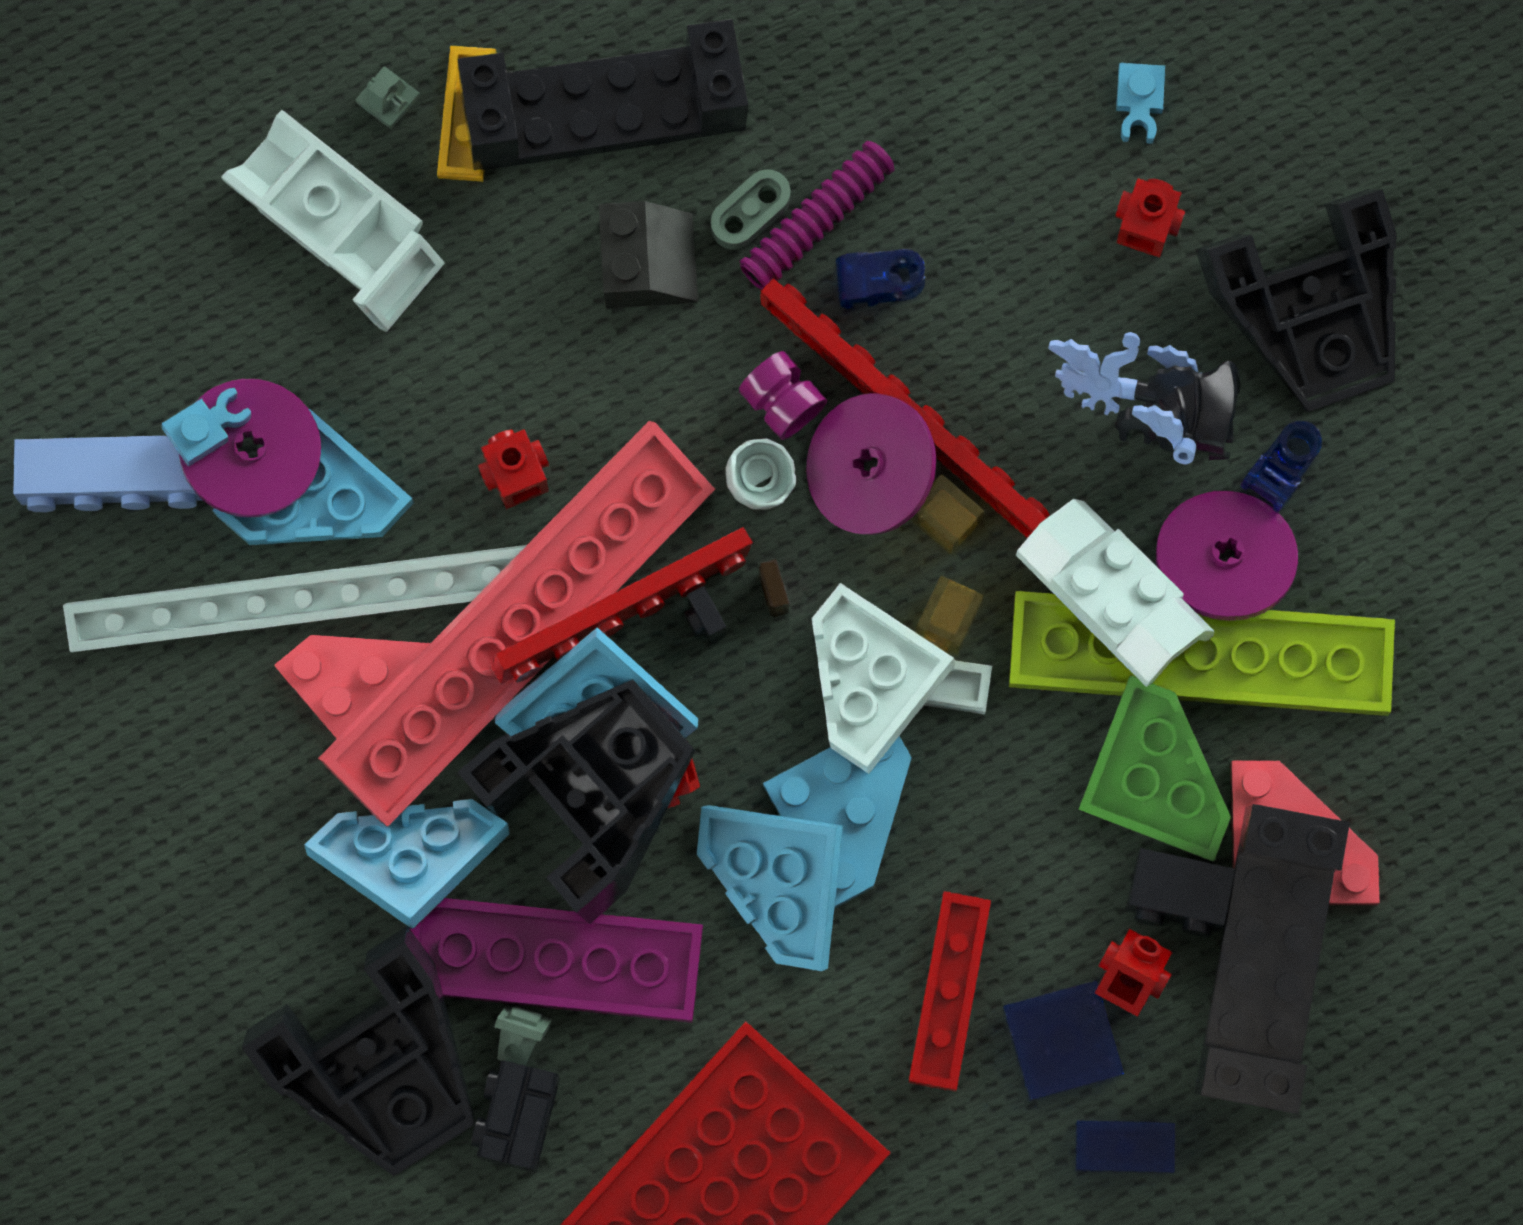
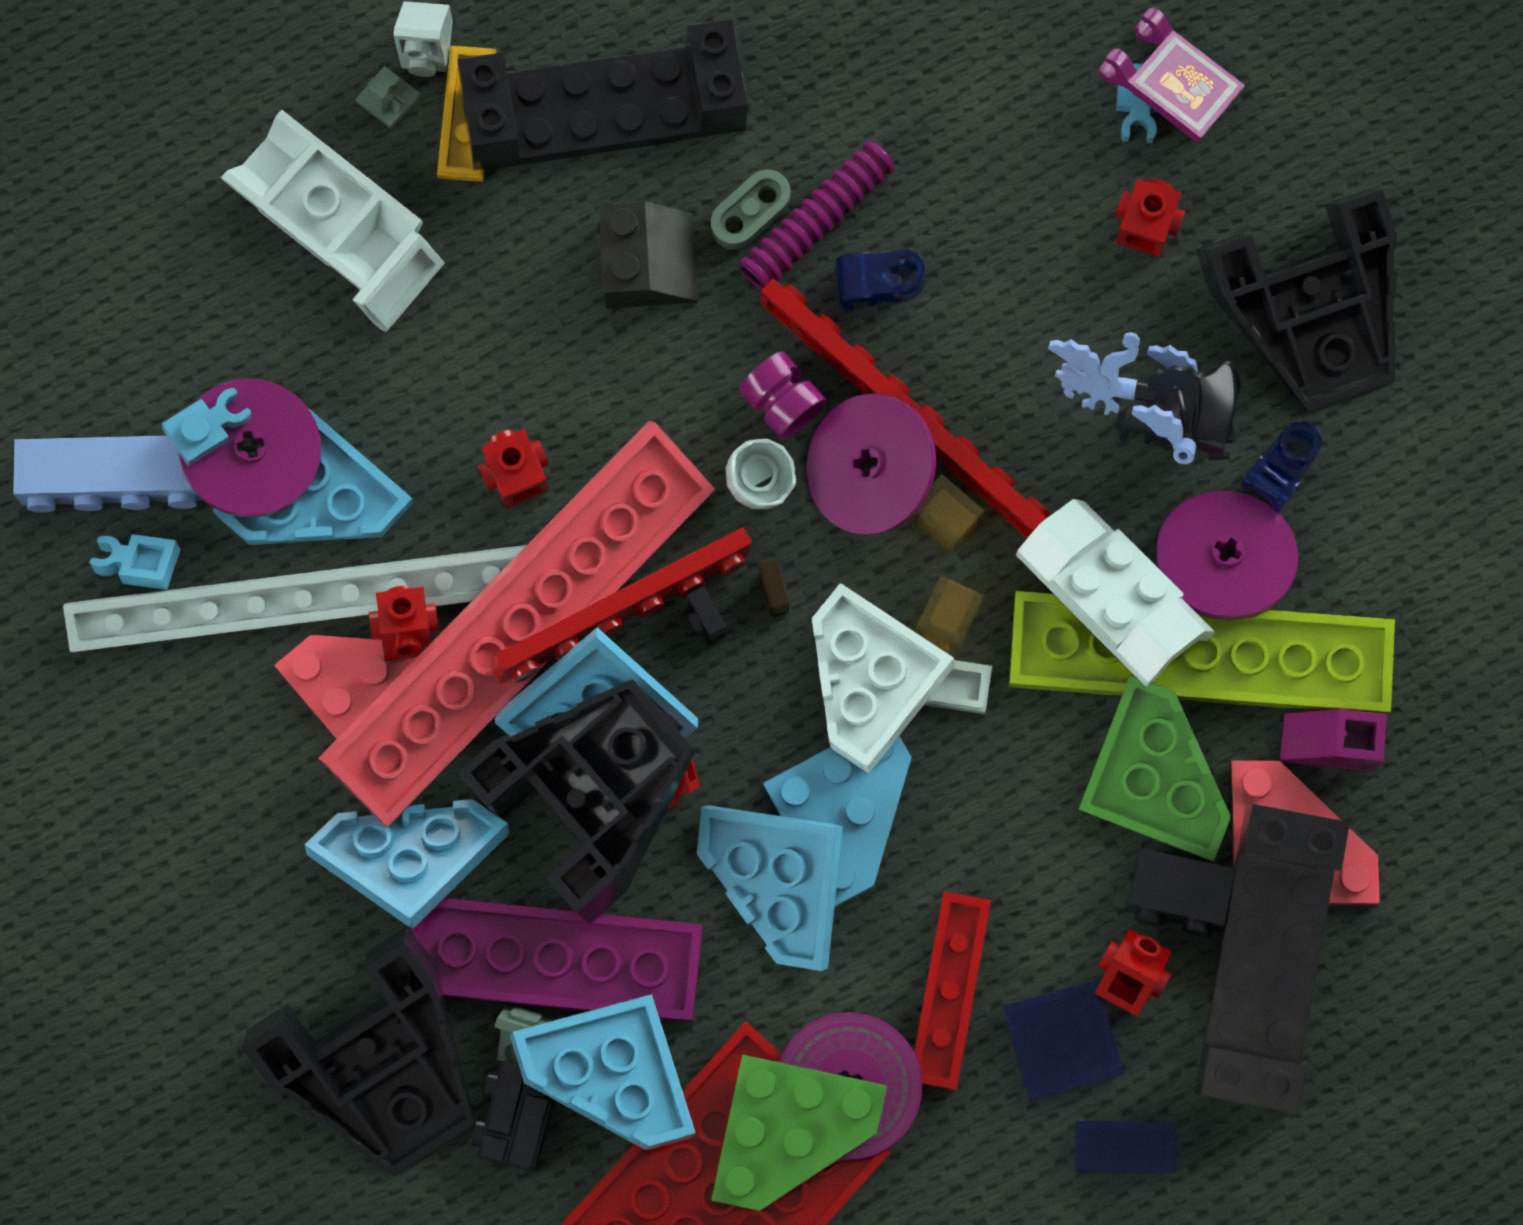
none -> medium azure plate [90,534,180,590]
none -> red brick [369,586,439,661]
none -> light aqua slope [393,1,453,77]
none -> medium azure plate [510,994,696,1150]
none -> bright green plate [712,1055,887,1211]
none -> magenta piece [779,1012,922,1160]
none -> flag [1098,8,1245,143]
none -> magenta slope [1280,709,1387,772]

